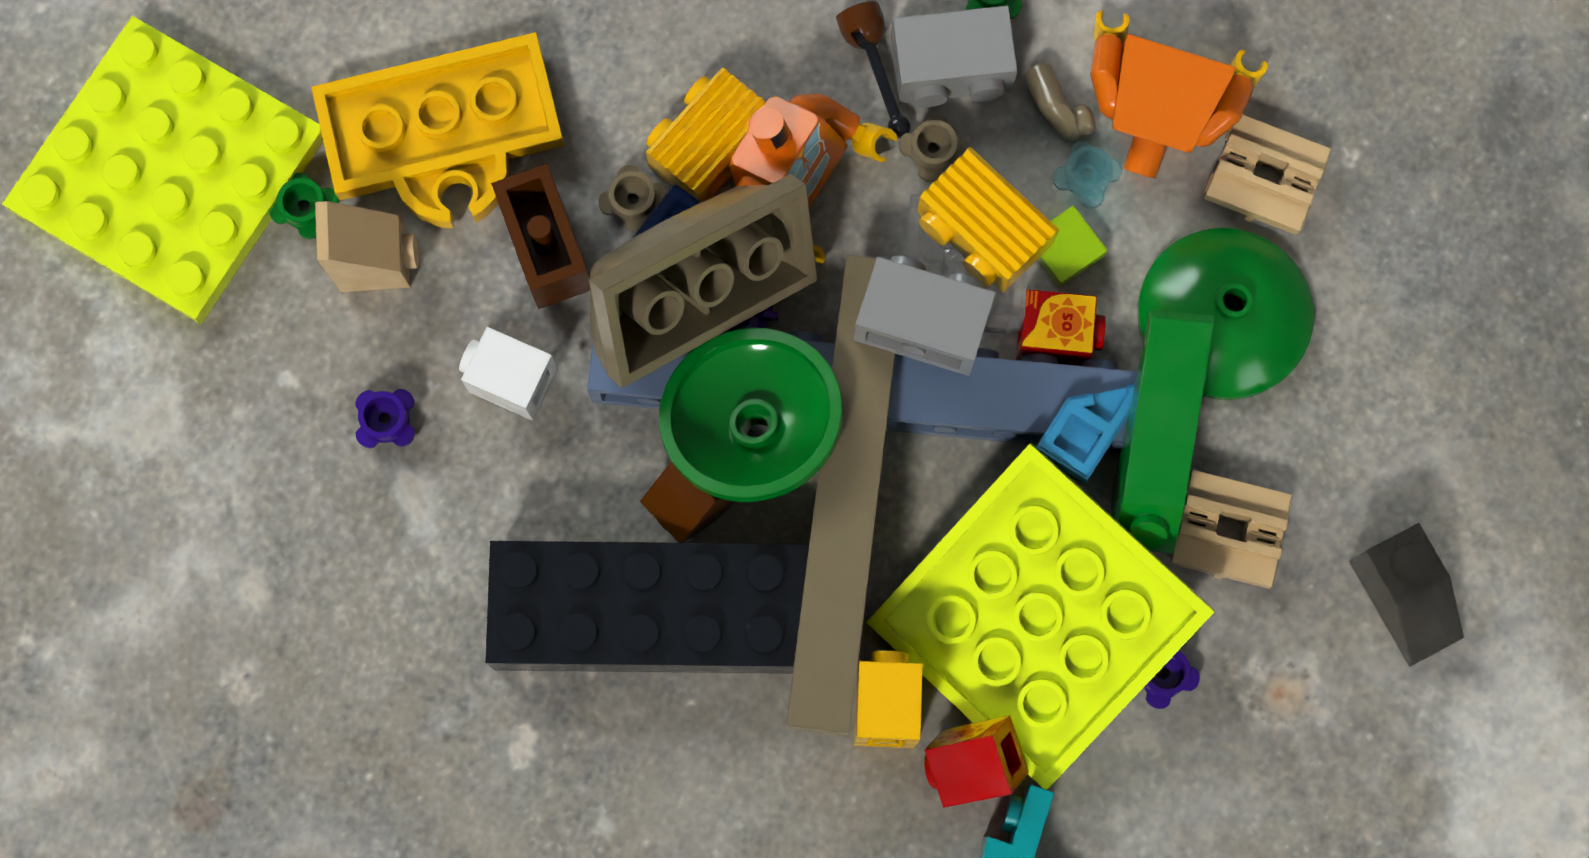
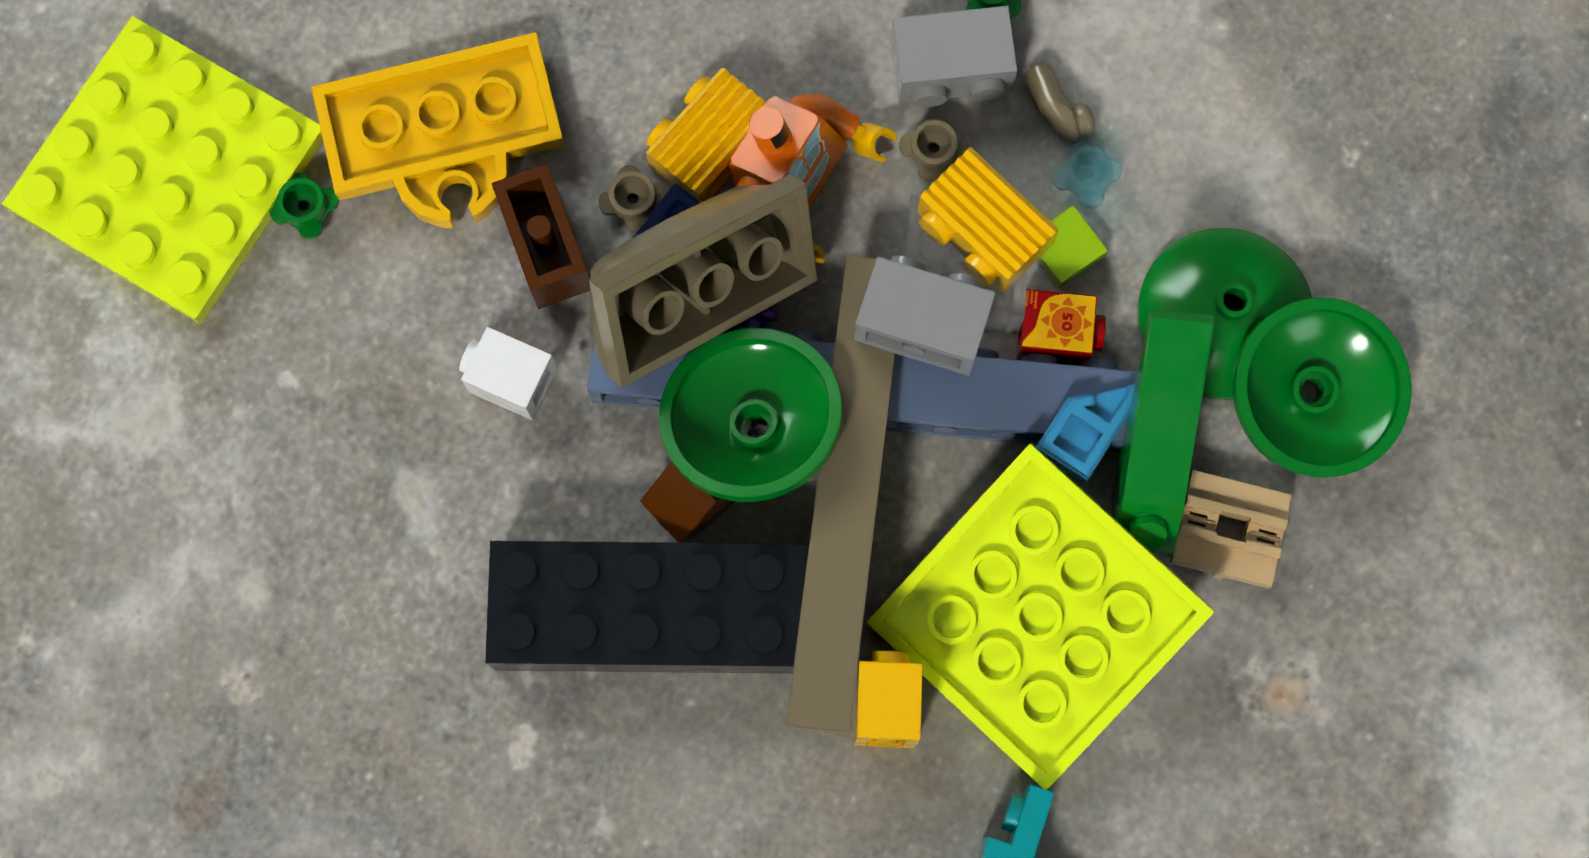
tan slope [315,201,419,292] -> none
dark purple plate [355,389,415,449] -> none
hinge [836,1,911,139] -> none
red brick [924,715,1029,808] -> none
orange torso [1090,10,1268,179] -> none
dark purple plate [1144,648,1200,709] -> none
tan piece [1204,115,1331,235] -> none
clear smoke slope [1349,523,1464,667] -> none
none -> green dish [1232,298,1412,478]

